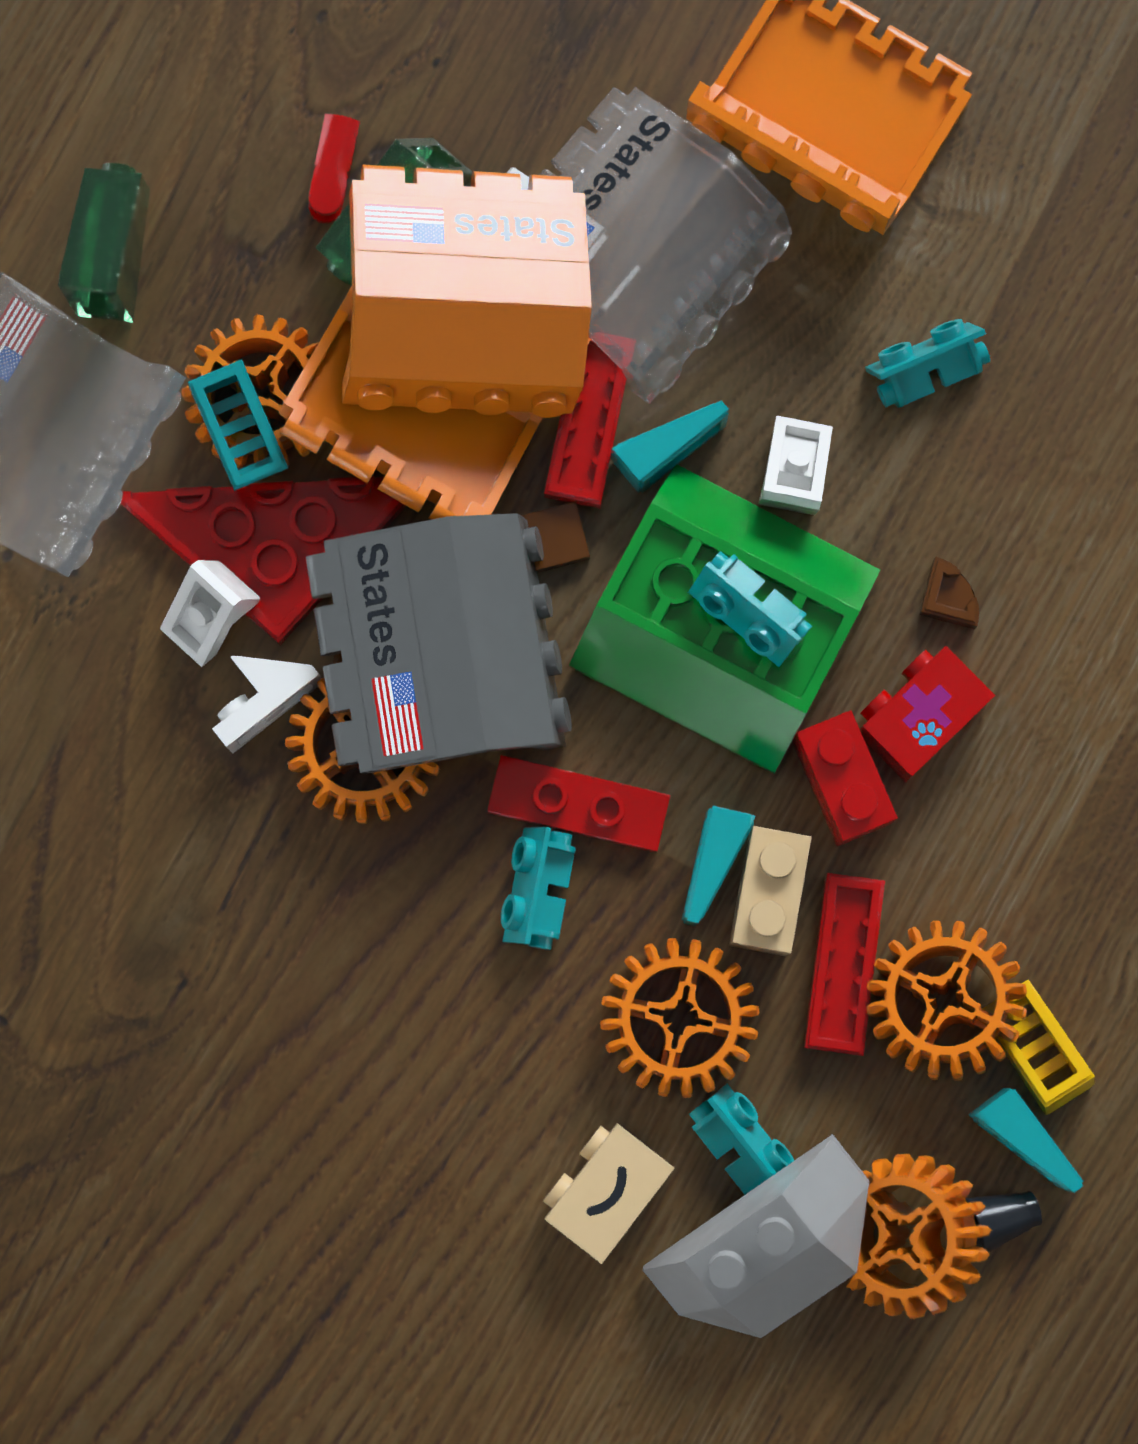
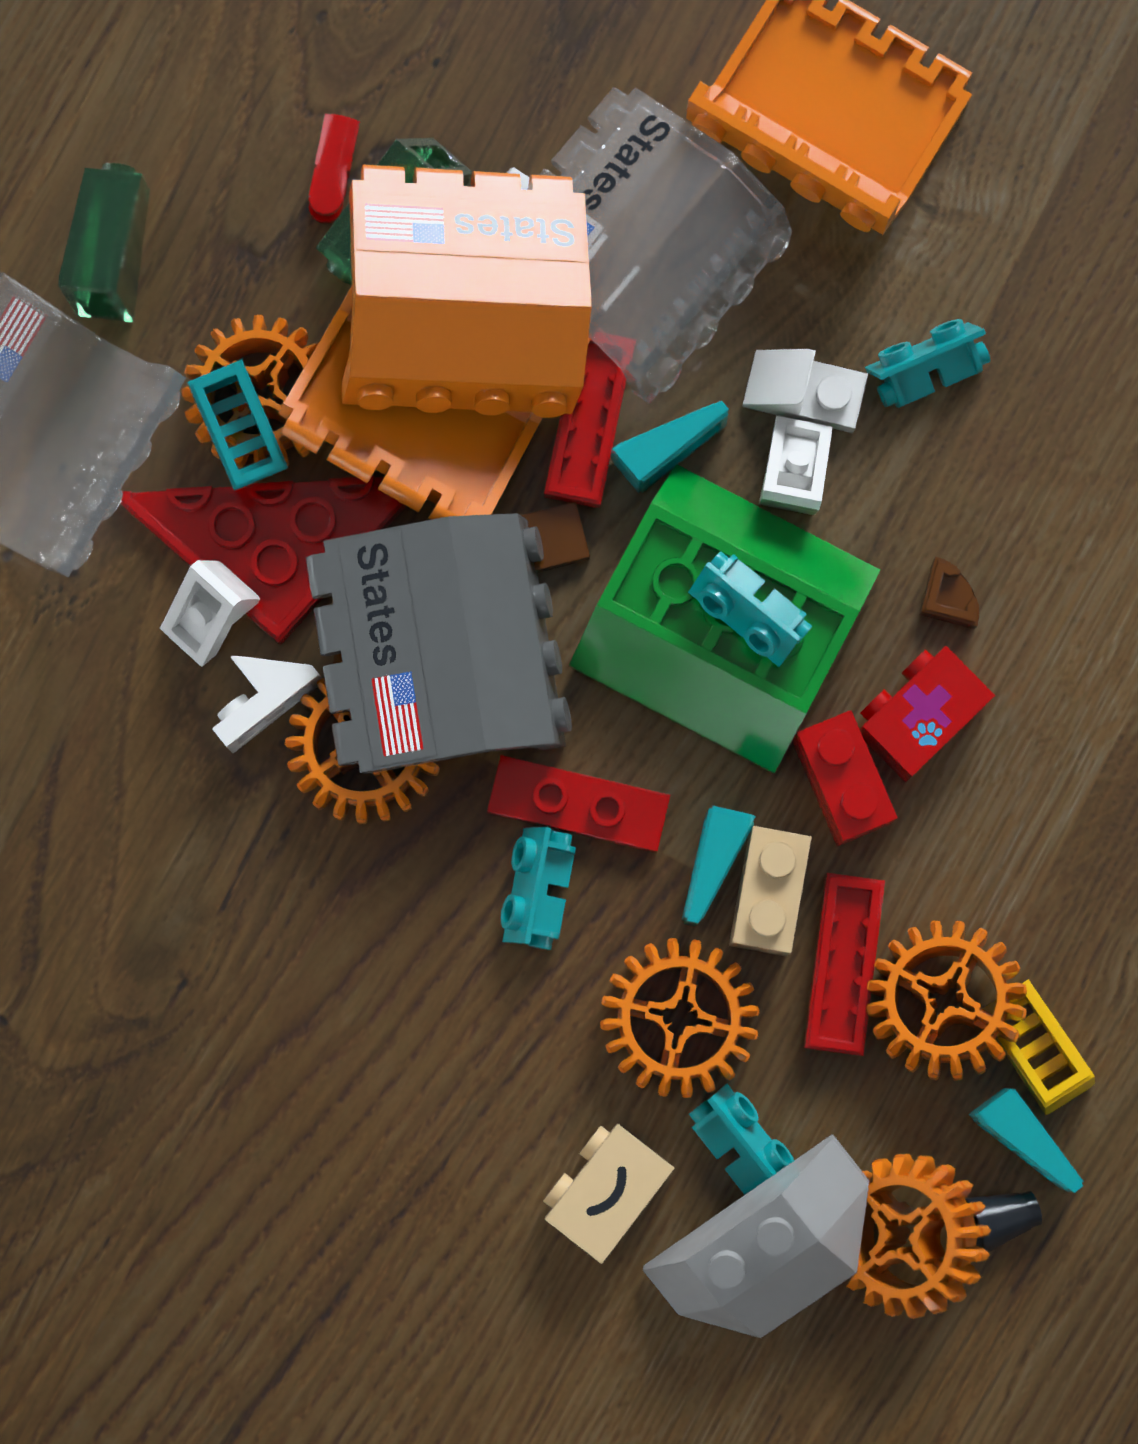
none -> white slope [742,349,868,433]

